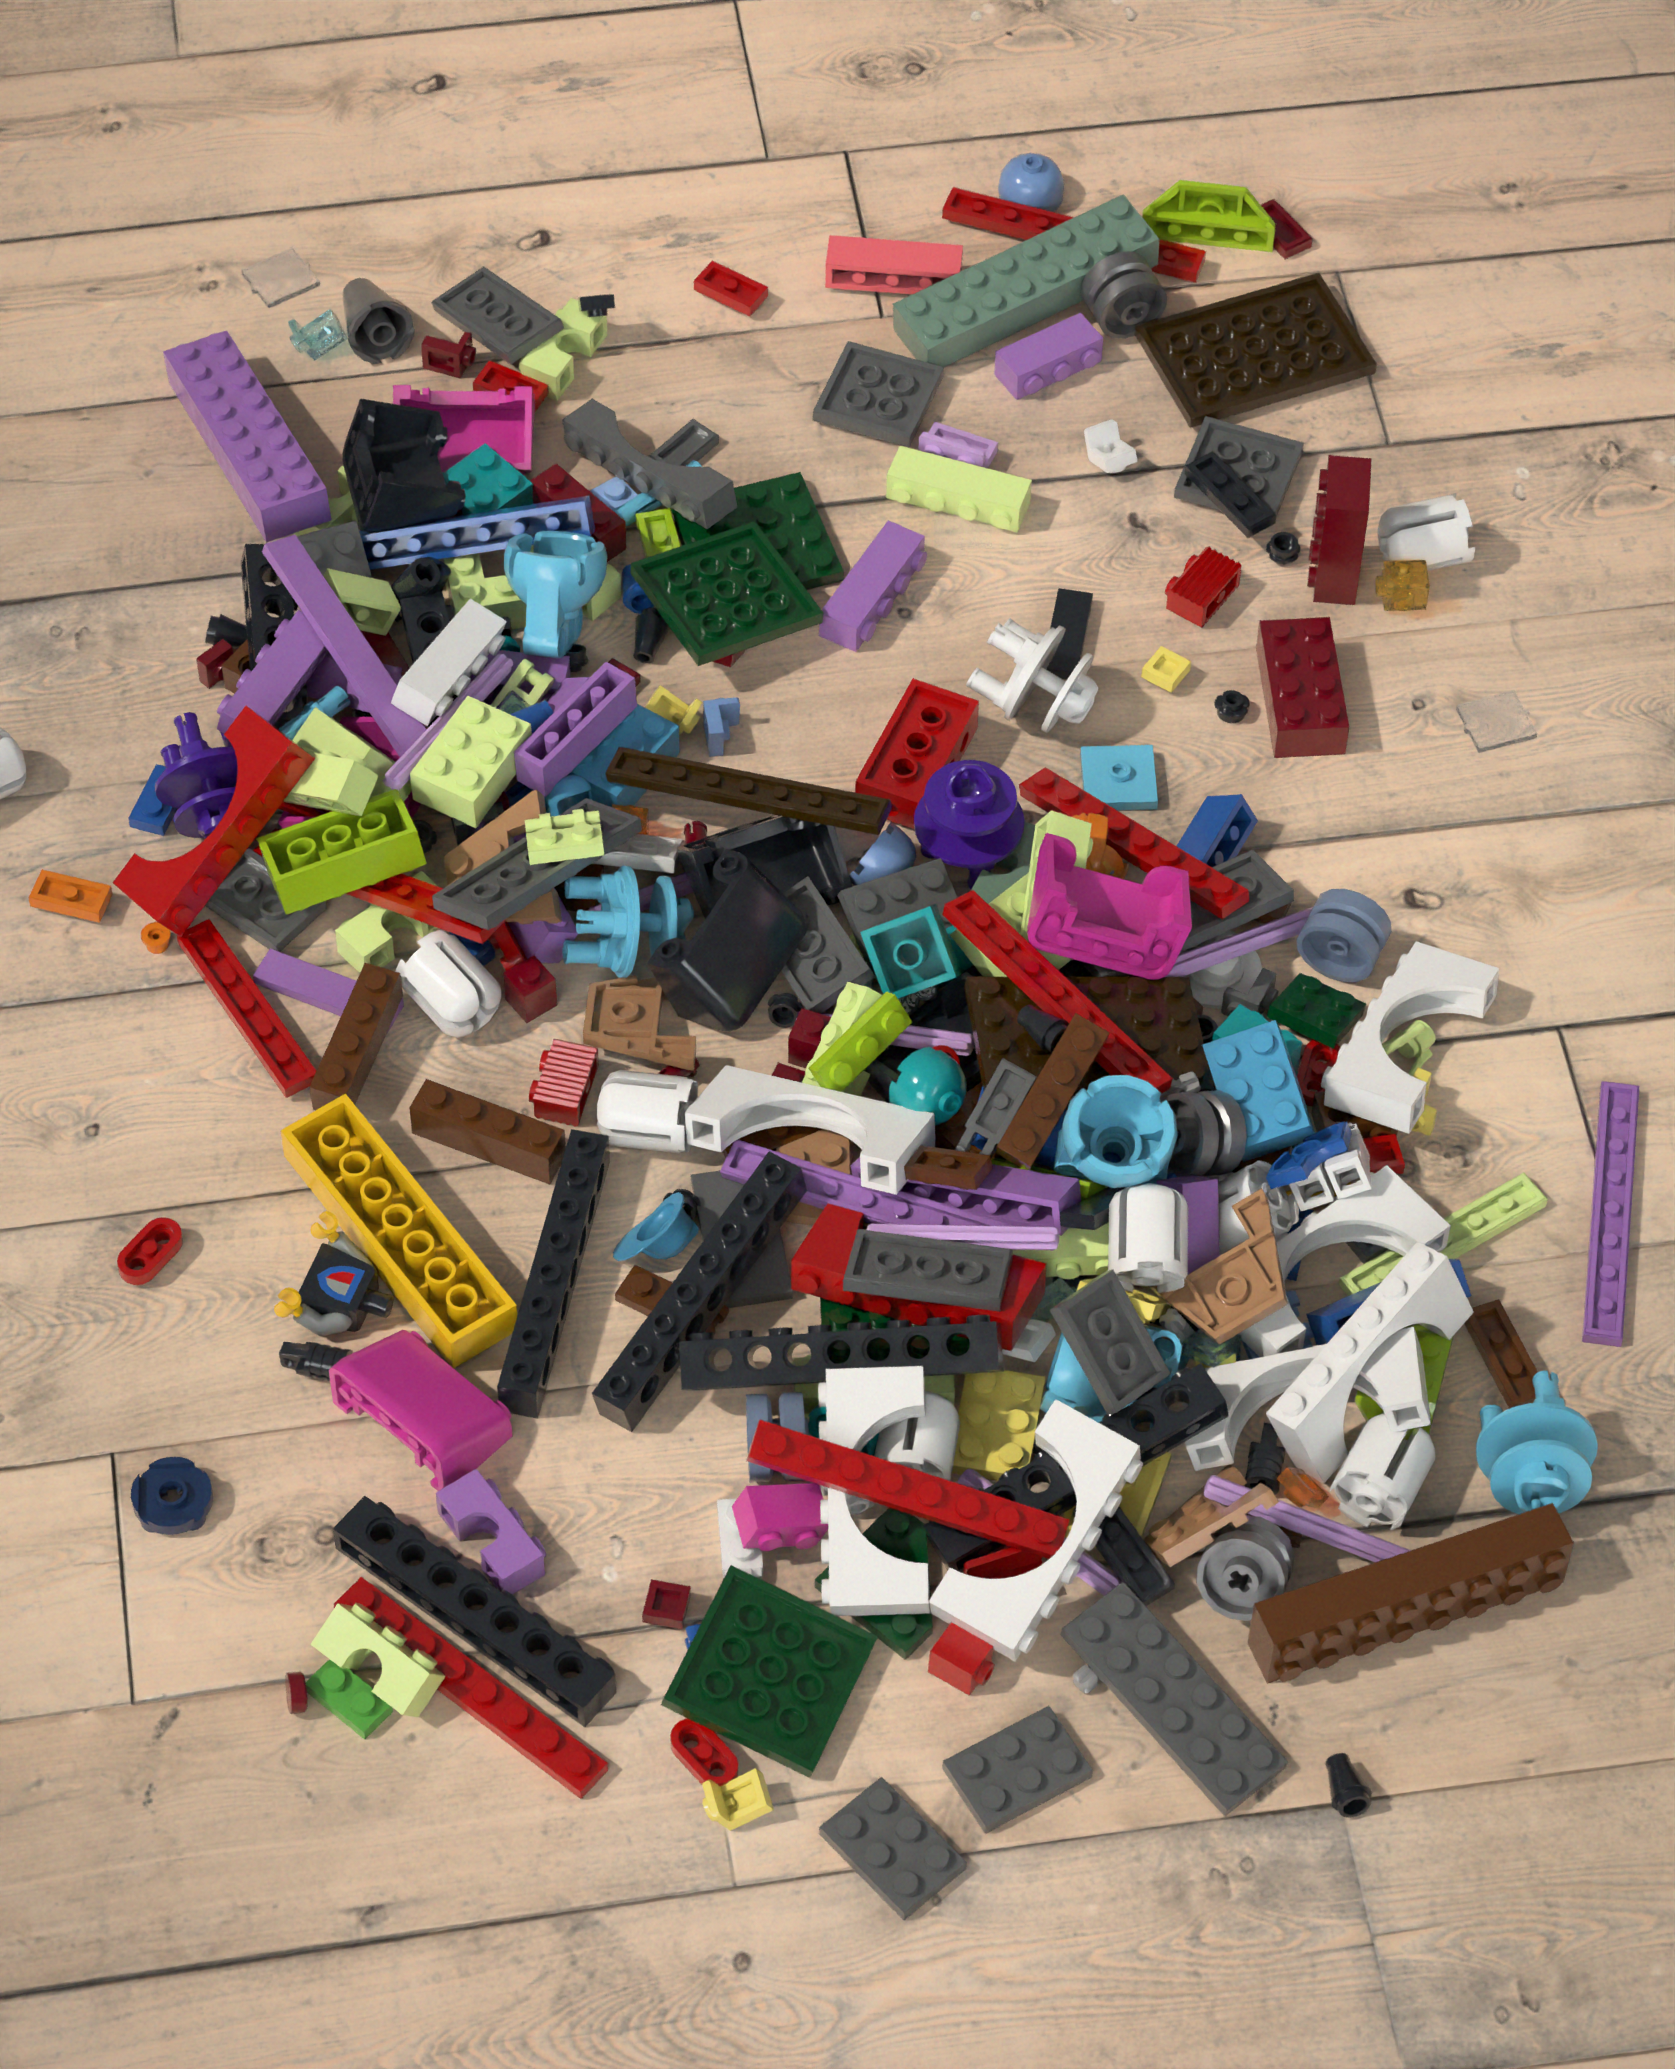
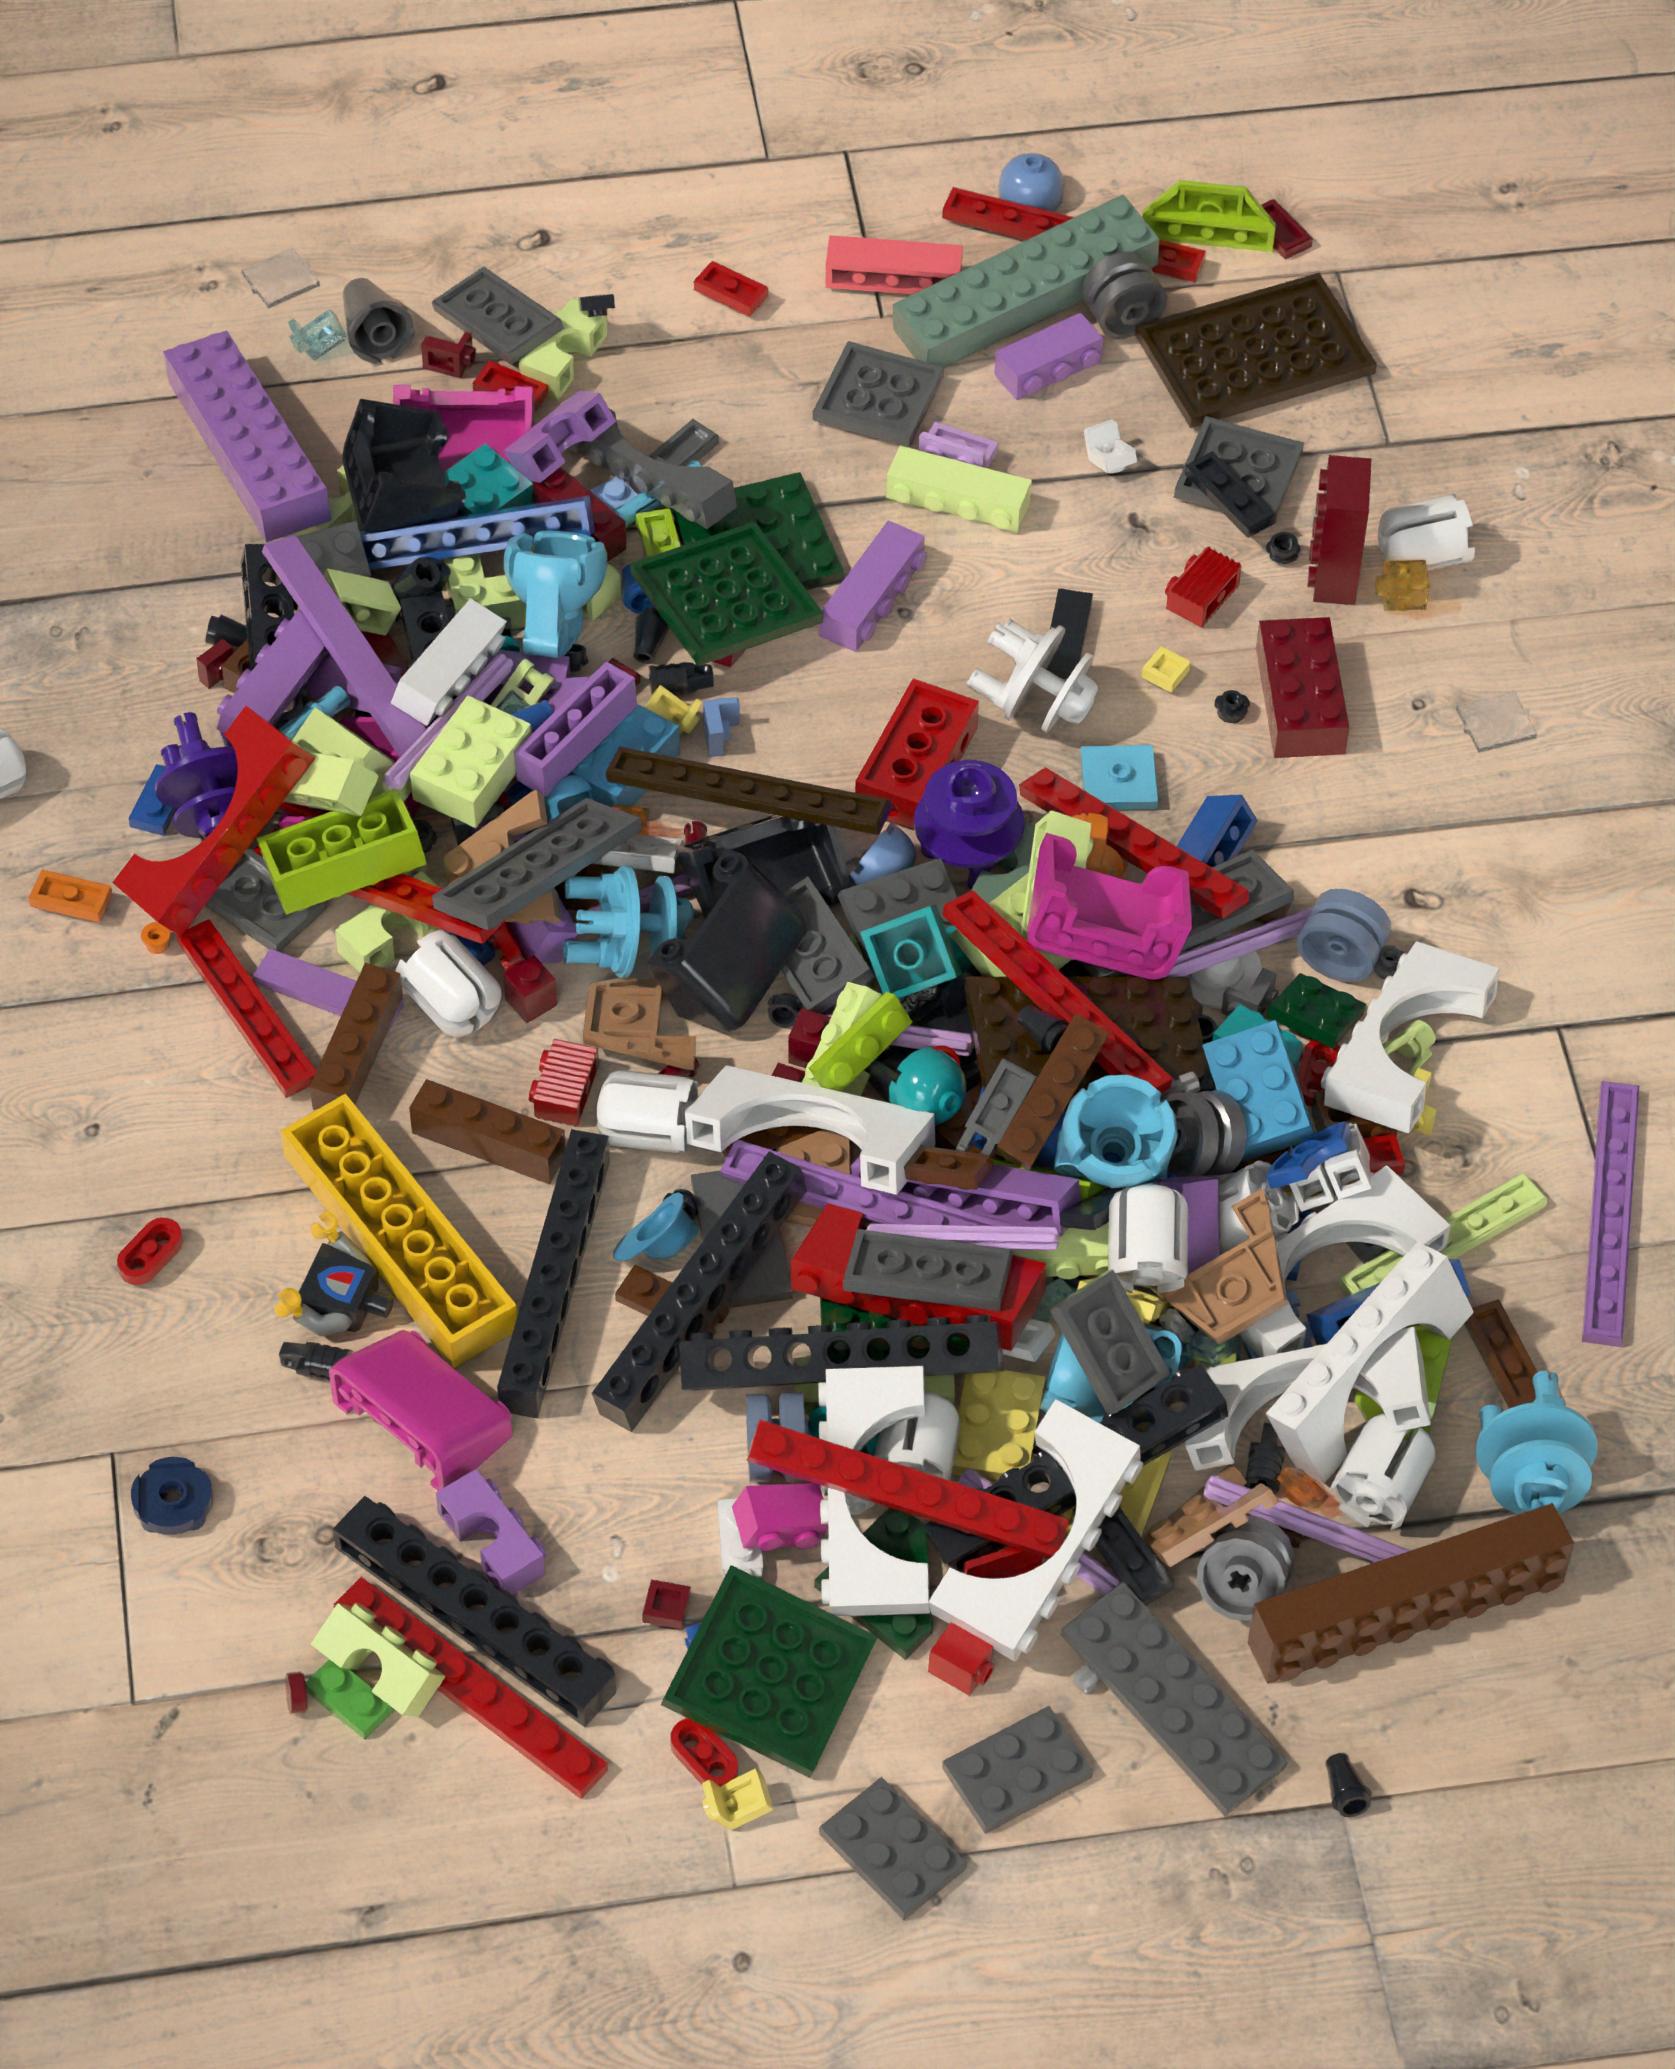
yellowish green plate [525,809,604,865] -> none
none -> medium lavender arch [503,390,617,483]
none -> black hinge [649,662,714,696]
none -> dark grey plate [1374,945,1405,980]

